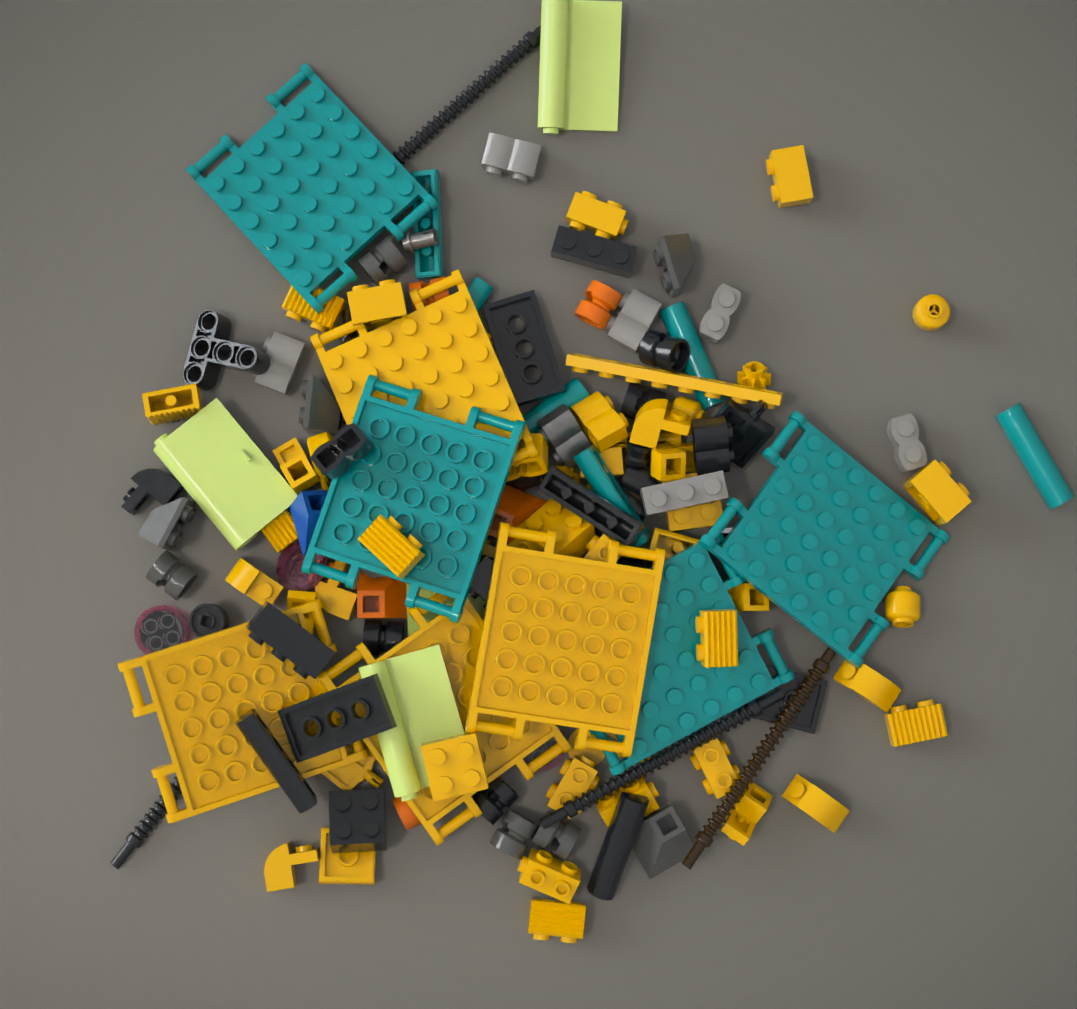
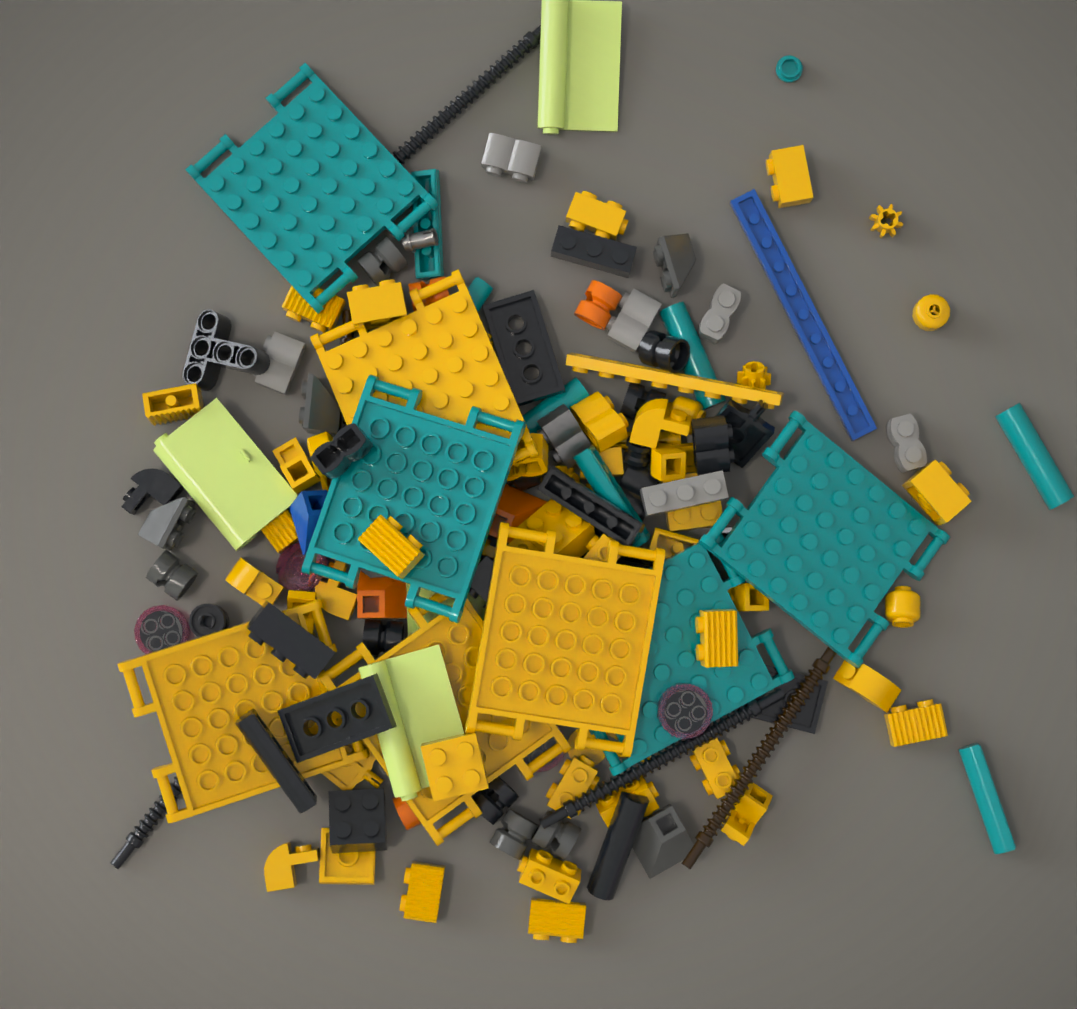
yellow brick [782,774,850,833] -> none
none -> yellow brick [399,861,445,923]
none -> tile [657,683,713,739]
none -> blue plate [730,189,877,441]
none -> teal plate [776,55,803,83]
none -> yellow gear [869,204,903,239]
none -> teal brick [958,742,1016,854]

